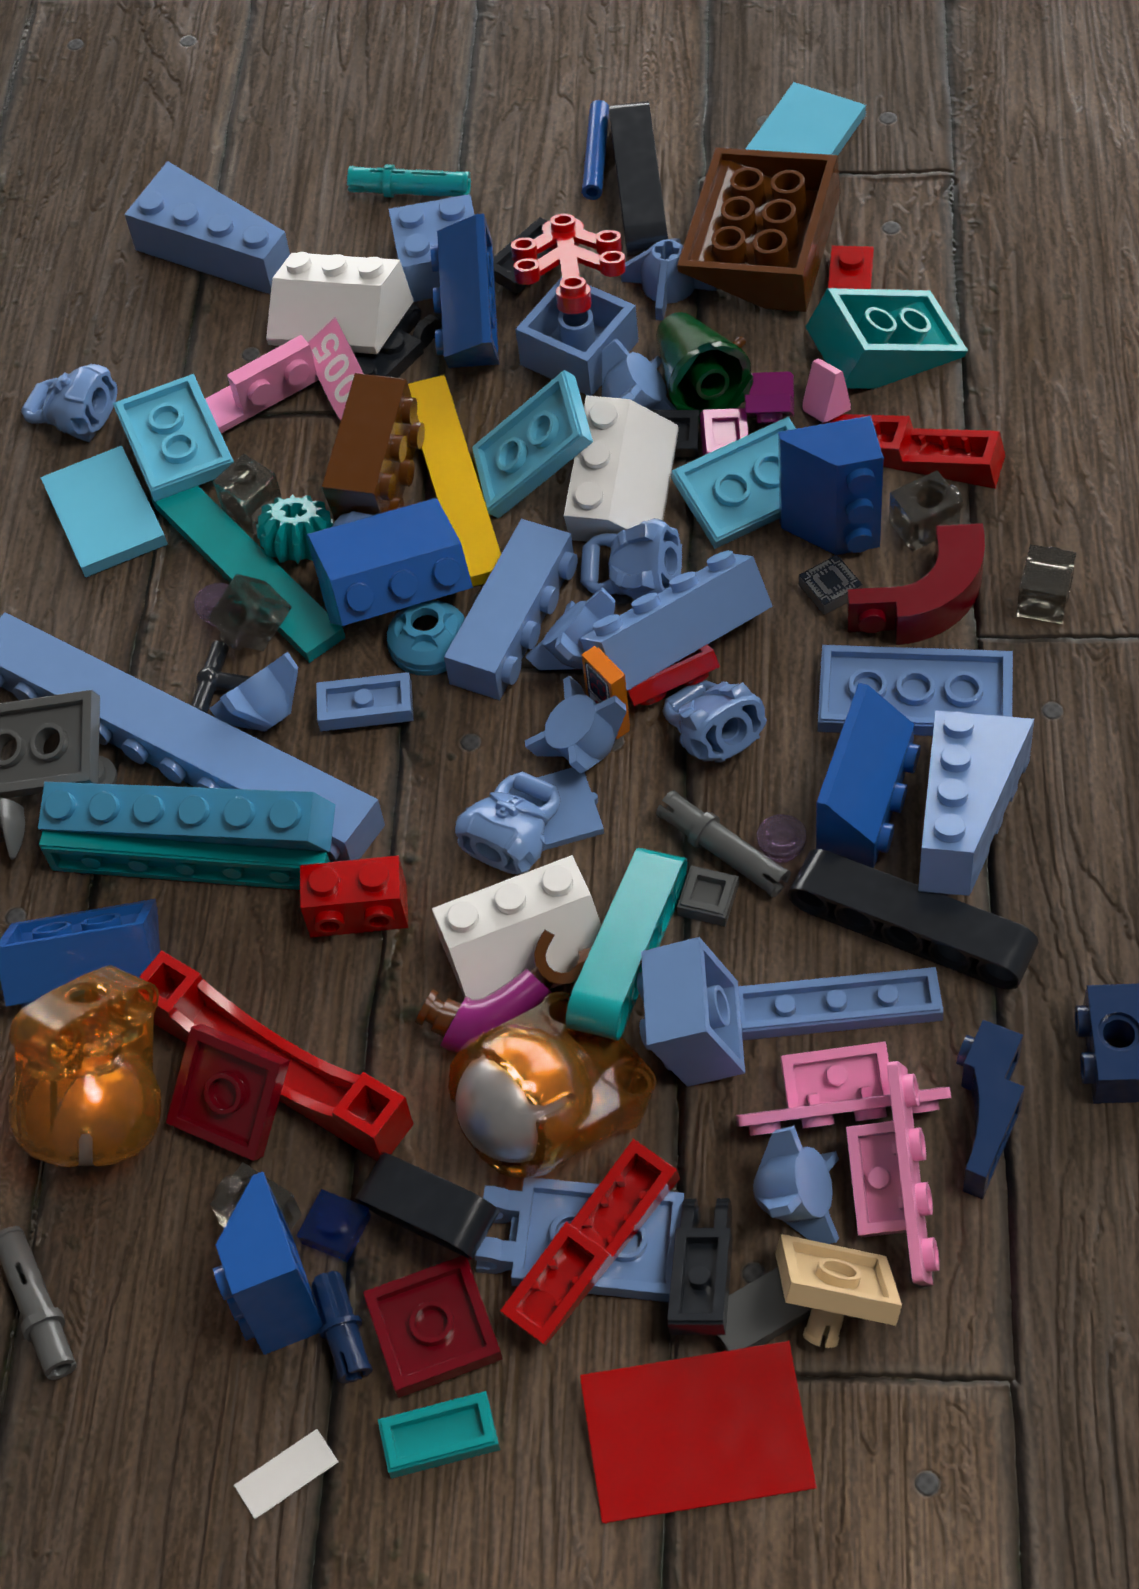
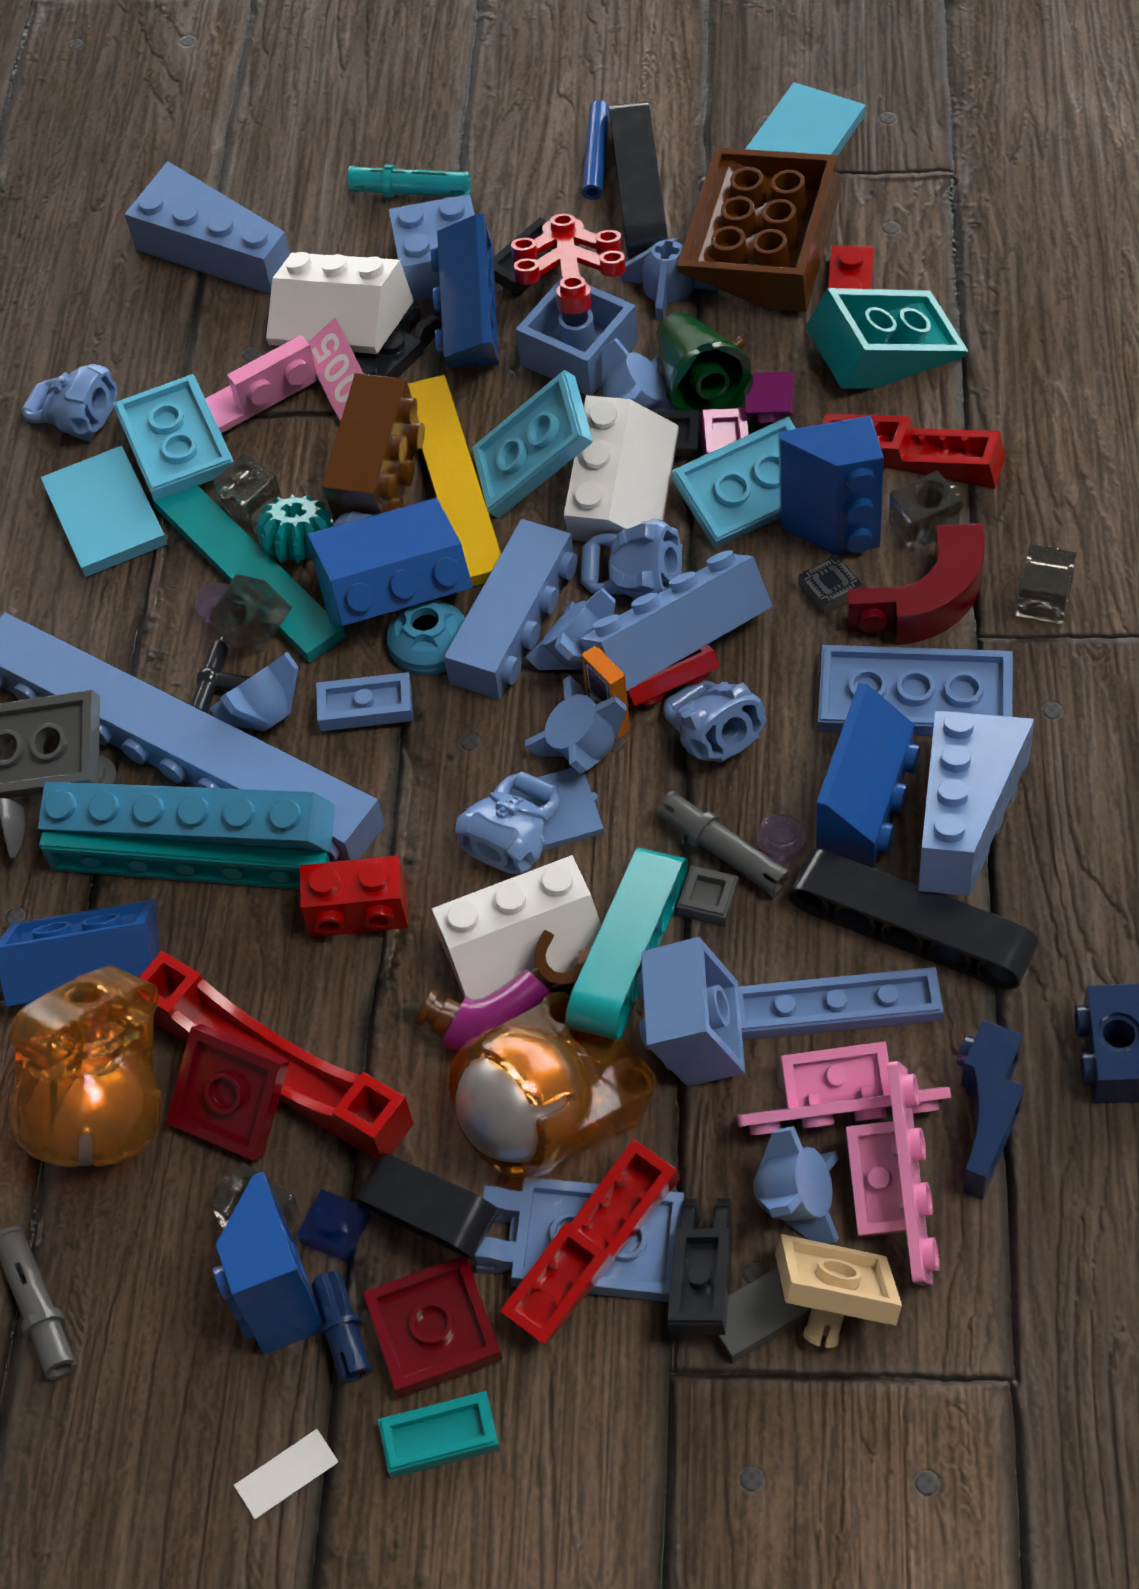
red sticker [580,1341,817,1524] -> none
bright pink slope [802,358,851,423] -> none

